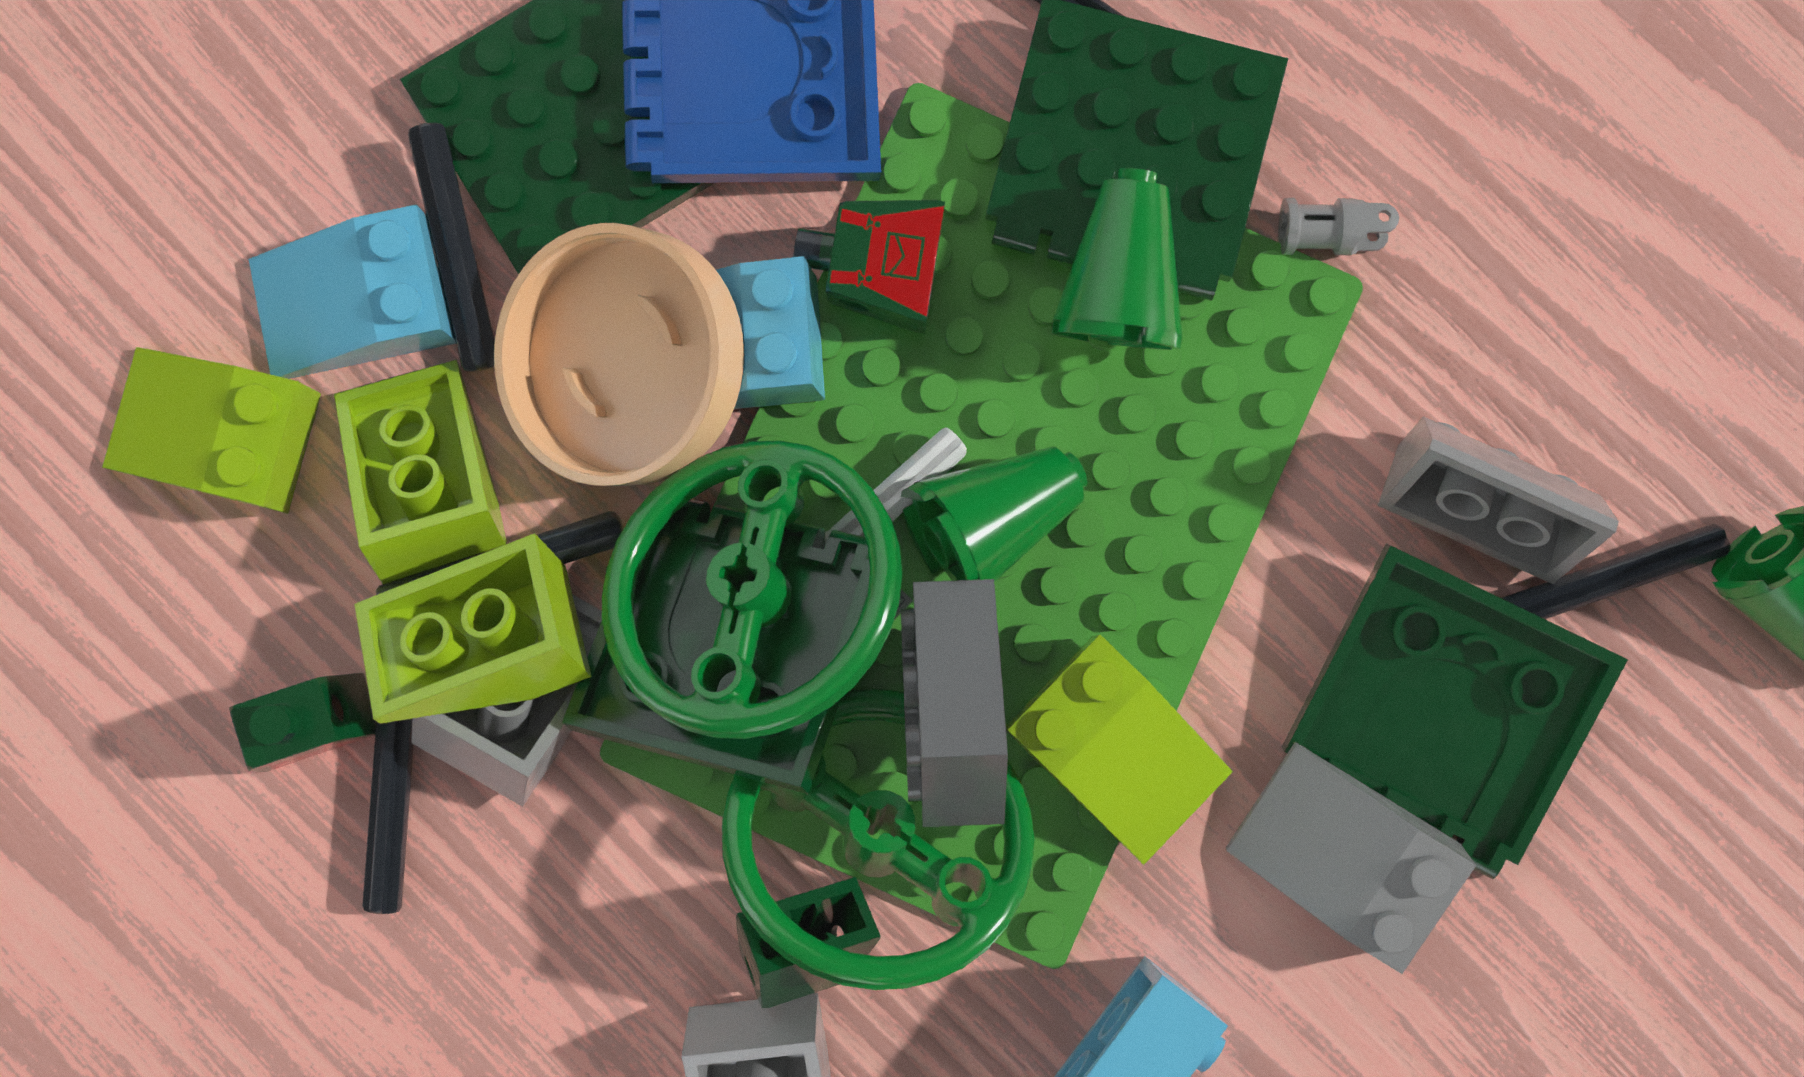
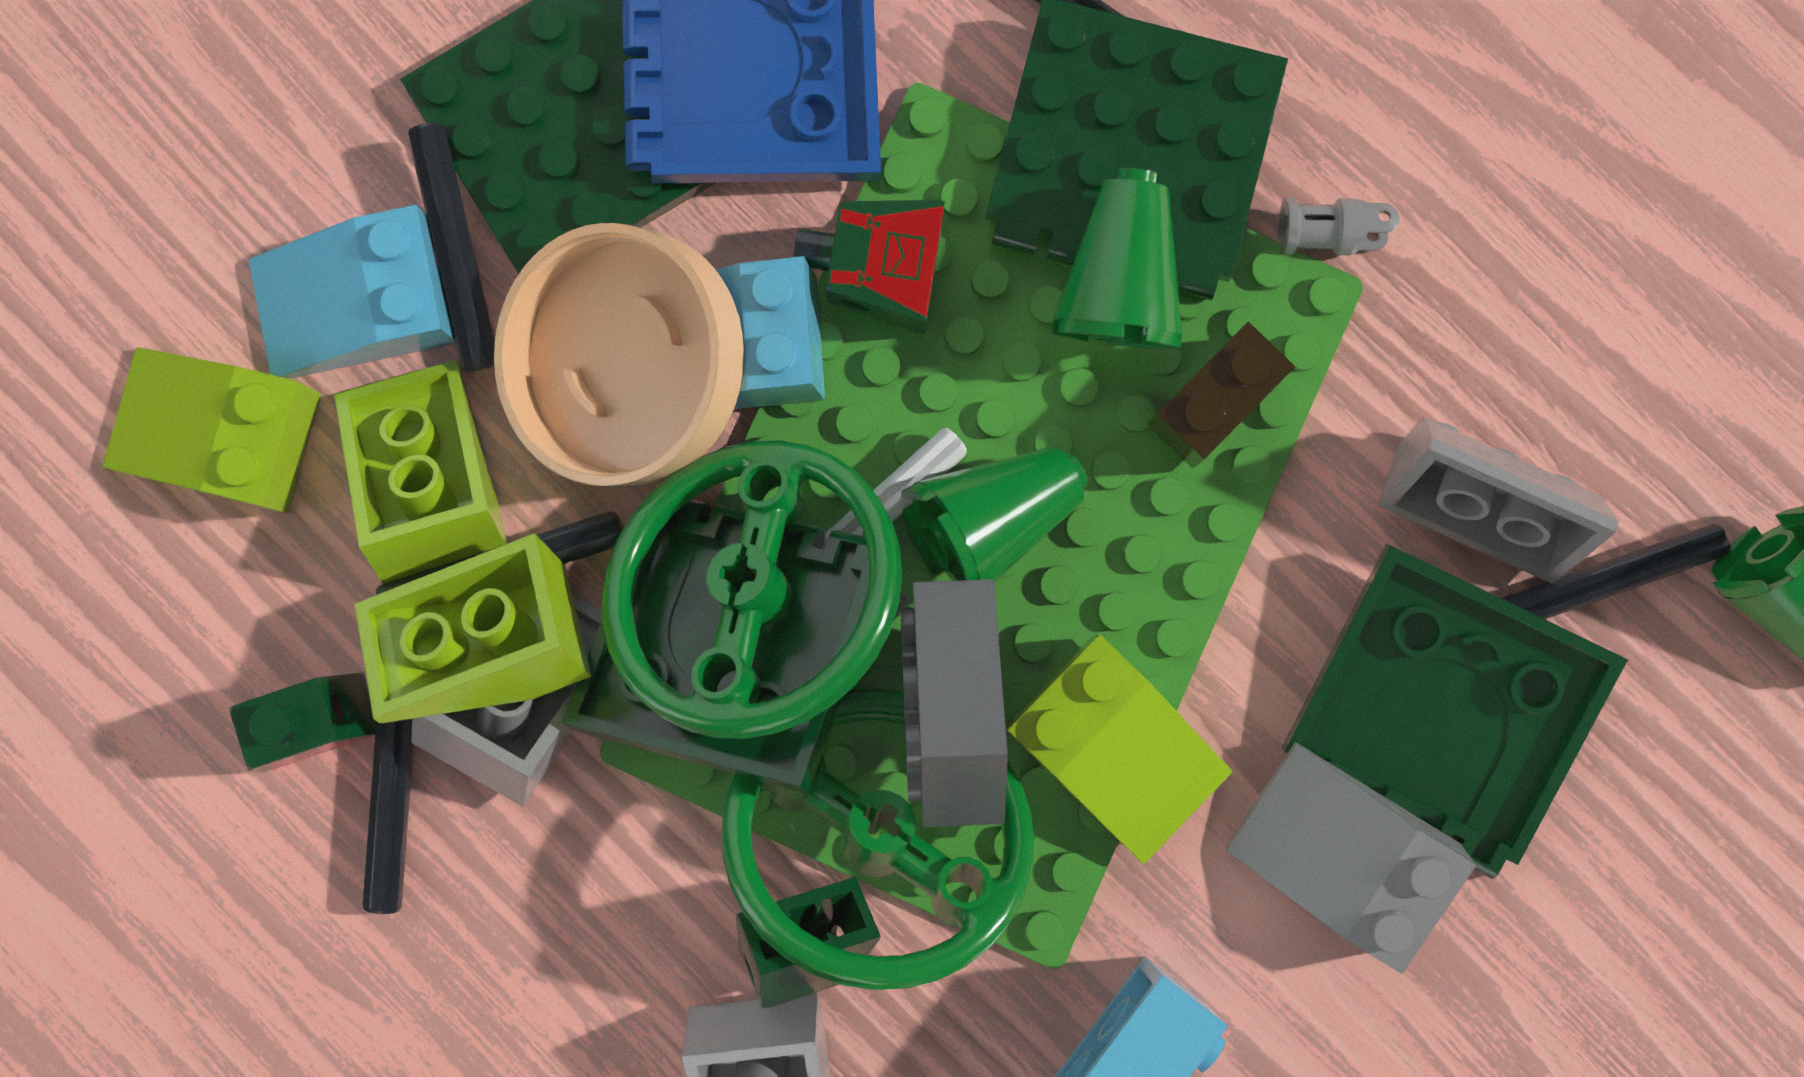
none -> dark brown brick [1147,321,1296,468]

